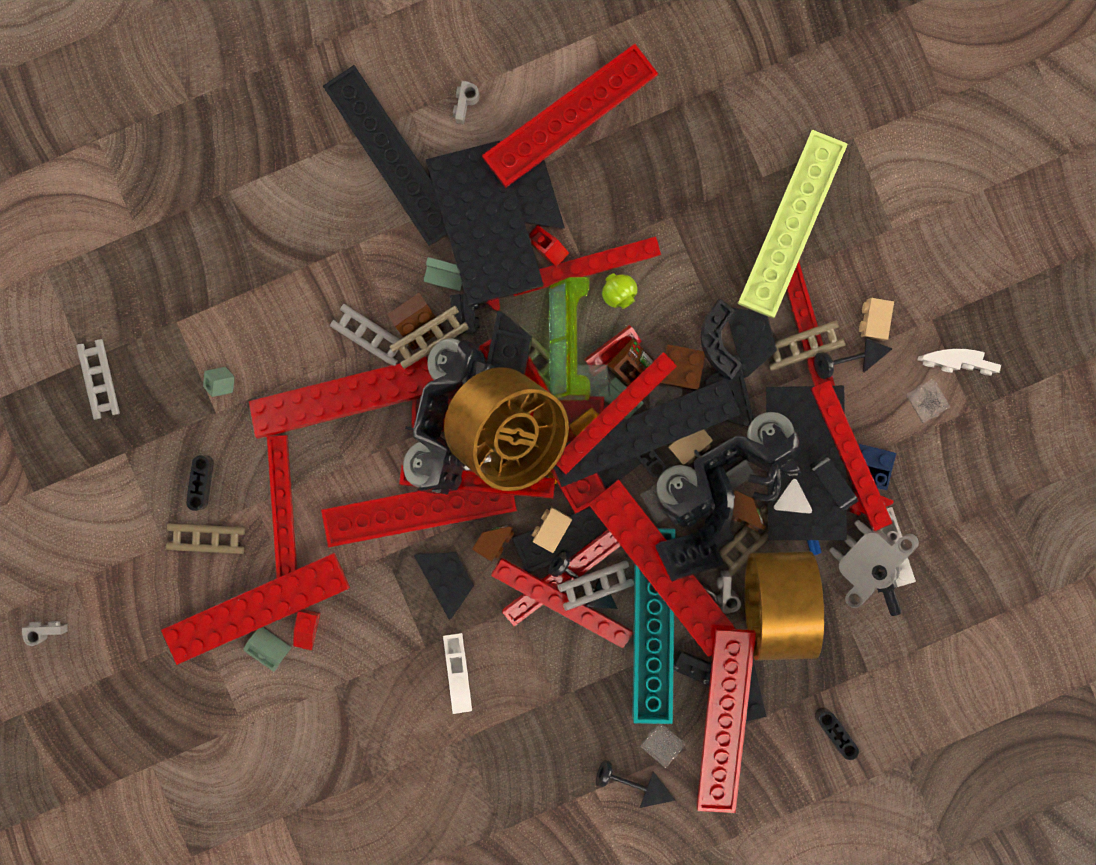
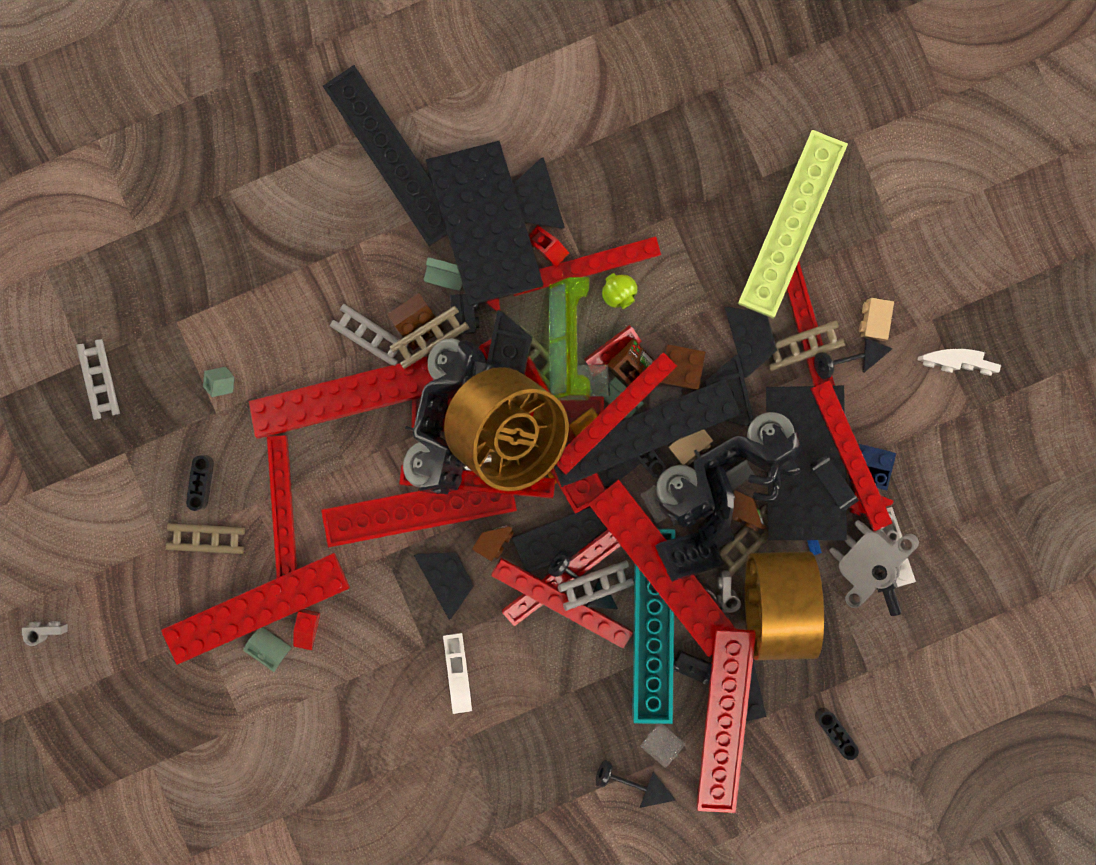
light grey plate [453,81,479,124] -> none
red plate [482,44,658,188] -> none
tan brick [531,506,572,553] -> none
black plate [700,299,742,380] -> none
white sticker [774,479,812,513] -> none
clear piece [906,378,950,423] -> none

